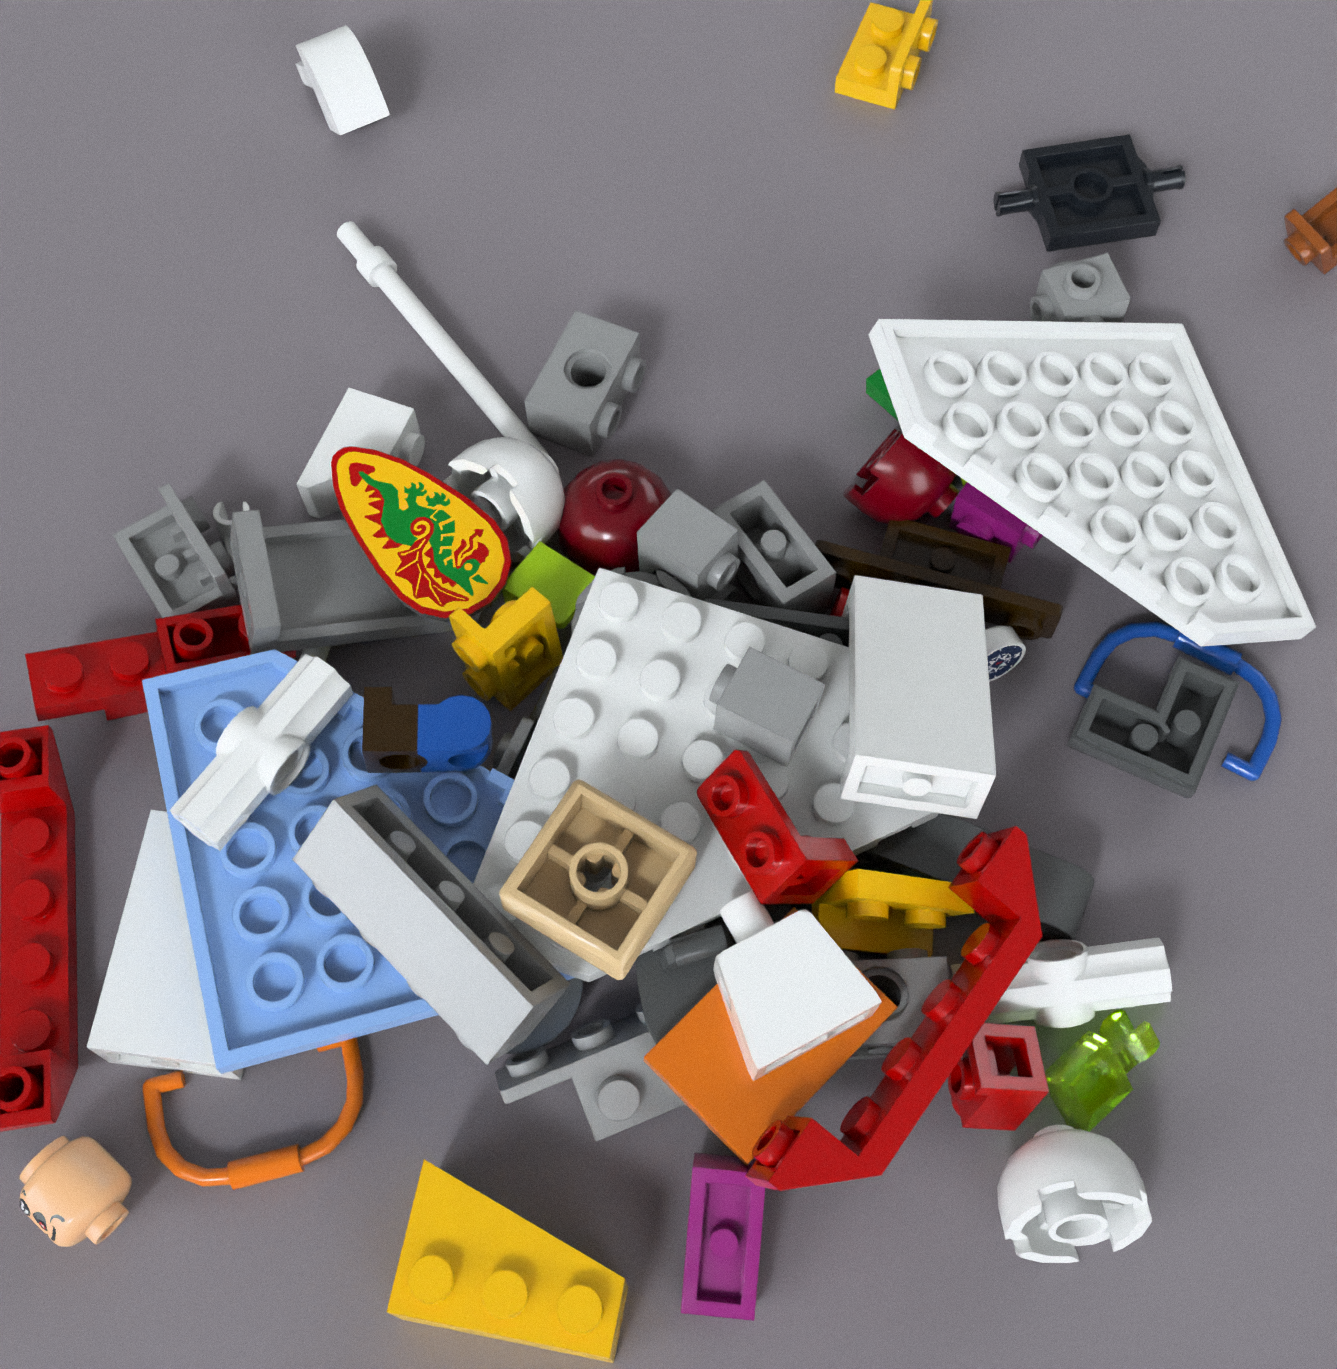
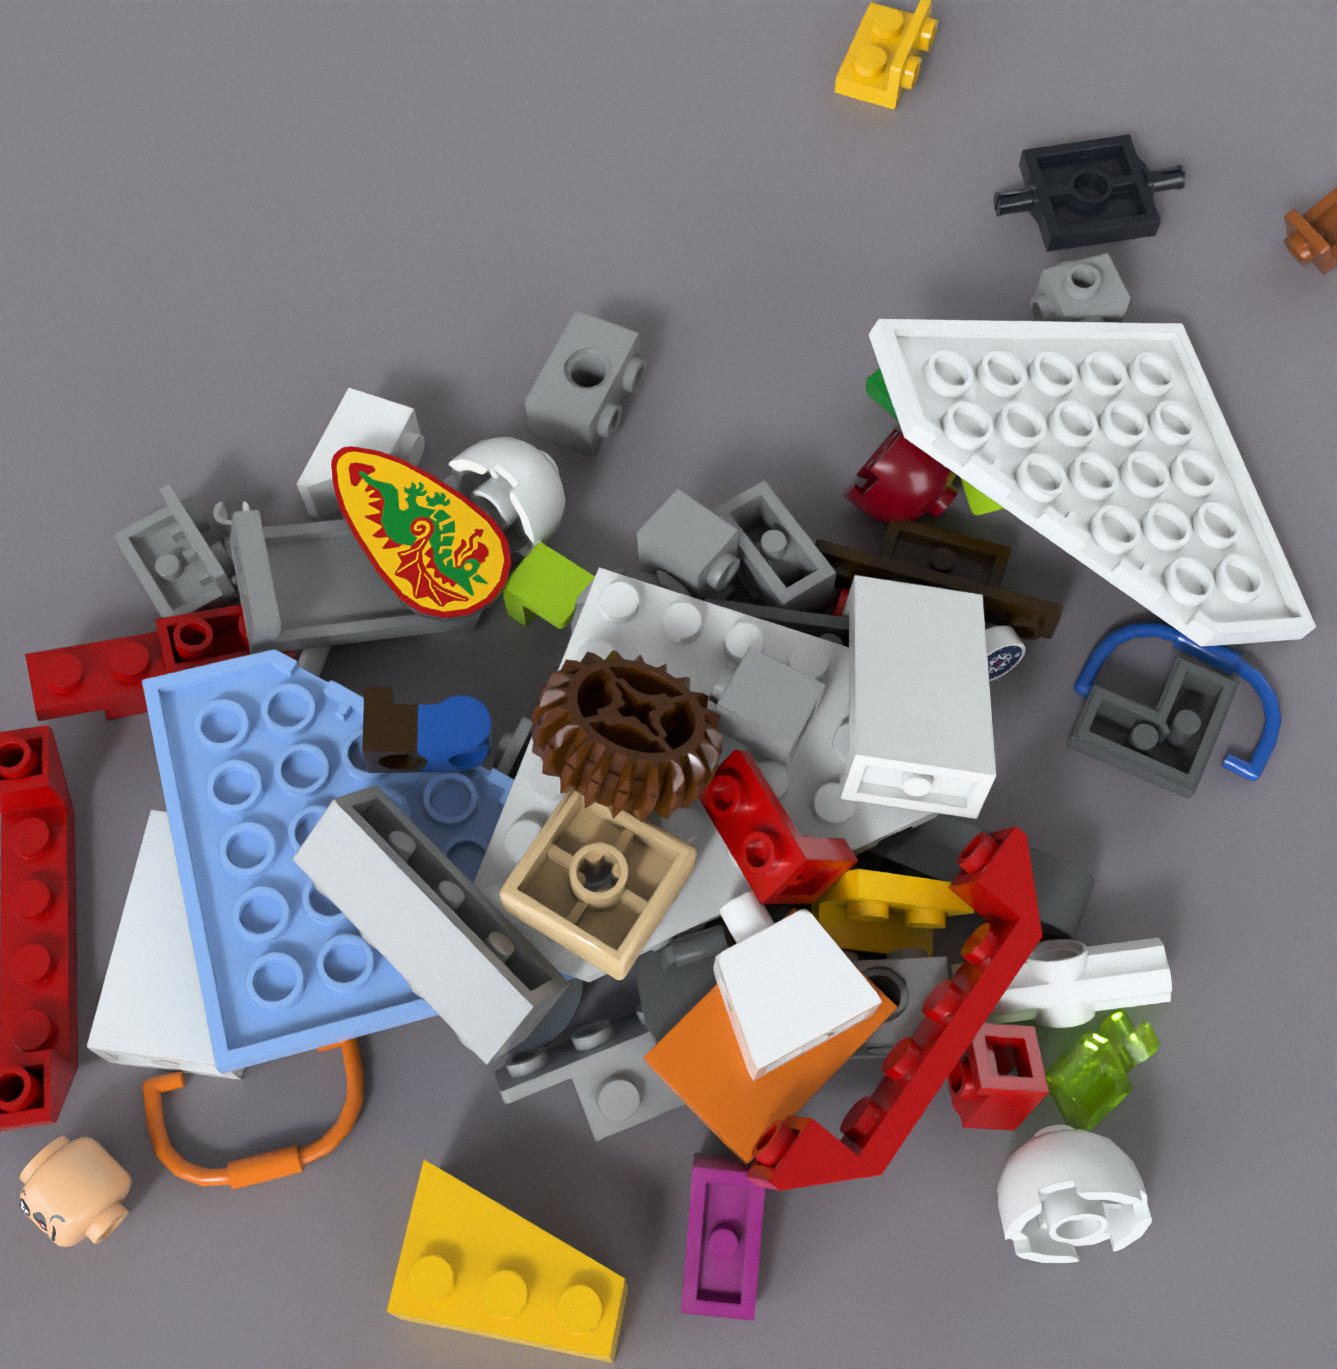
white piece [169,654,353,851] -> none
white brick [295,25,390,135] -> none
white bar [337,221,549,455] -> none
yellow bracket [449,587,563,711] -> none
dark red cylinder [558,459,672,576] -> none
magenta bracket [949,482,1043,564] -> none
none -> reddish brown gear [530,650,724,822]

